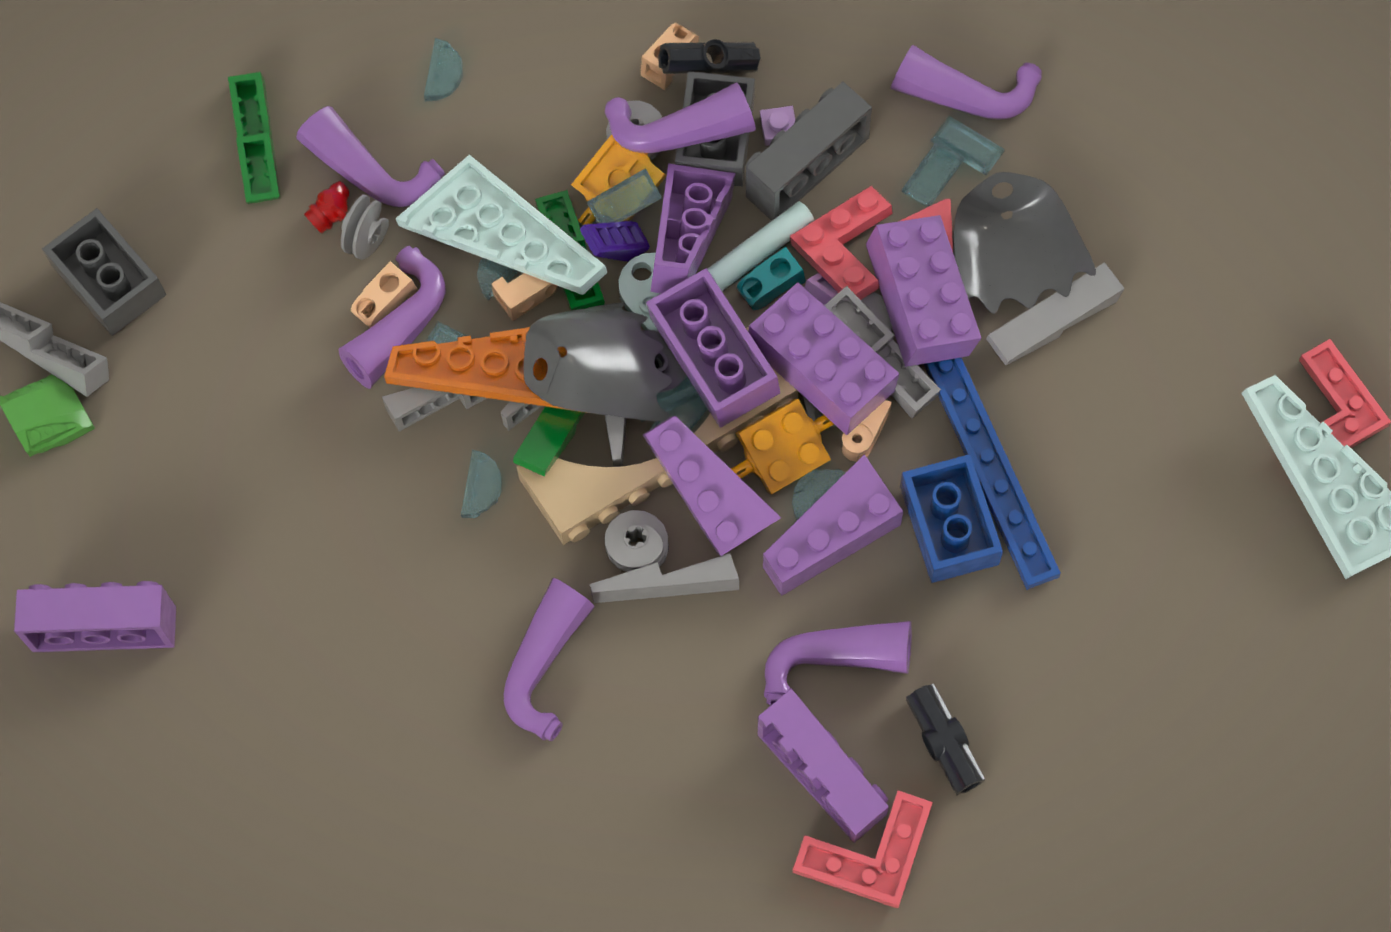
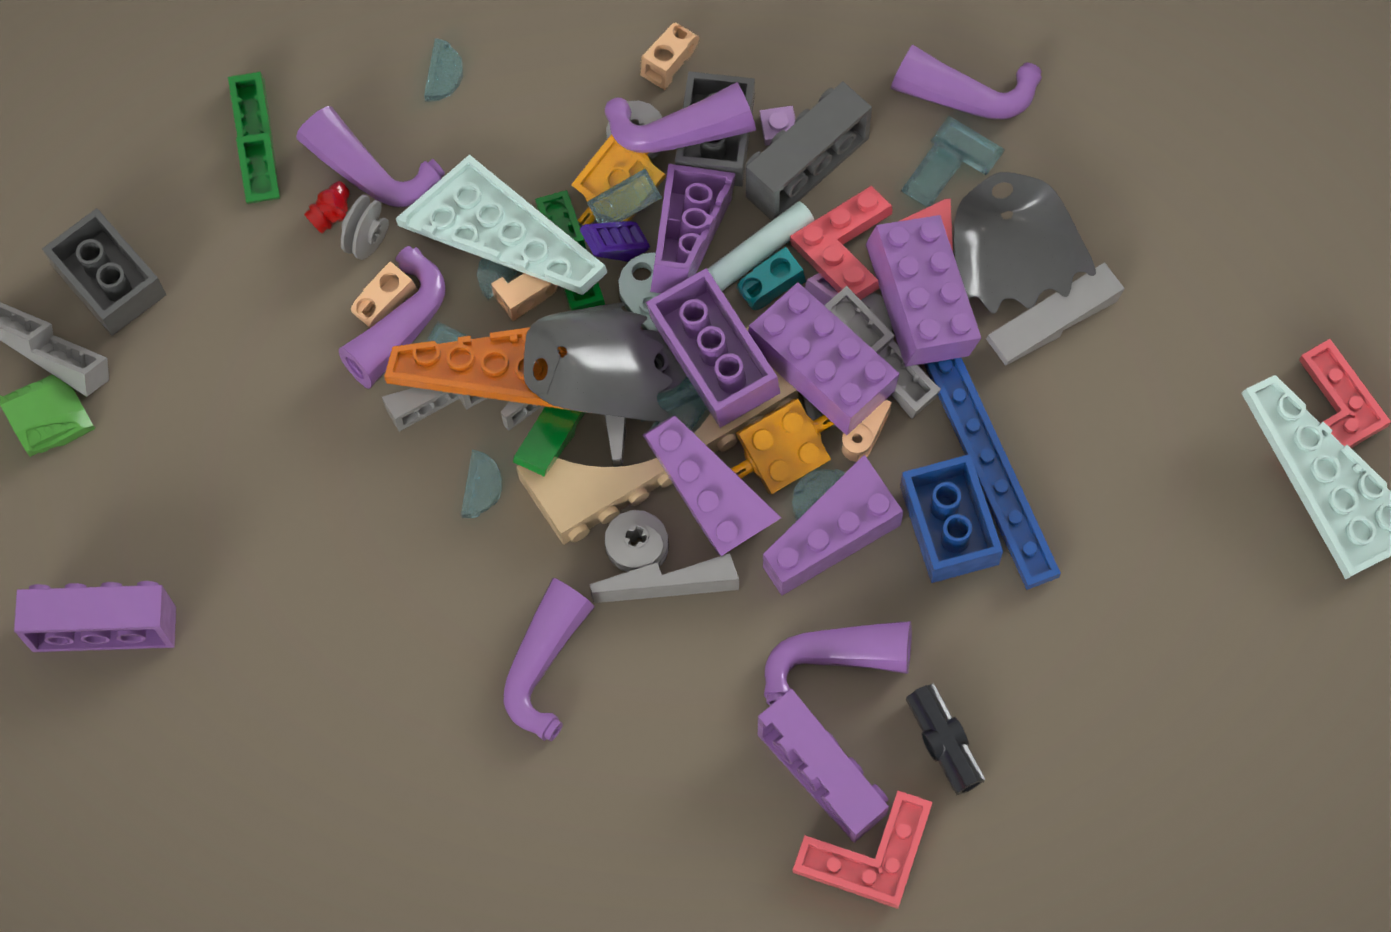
black piece [658,39,761,74] -> none

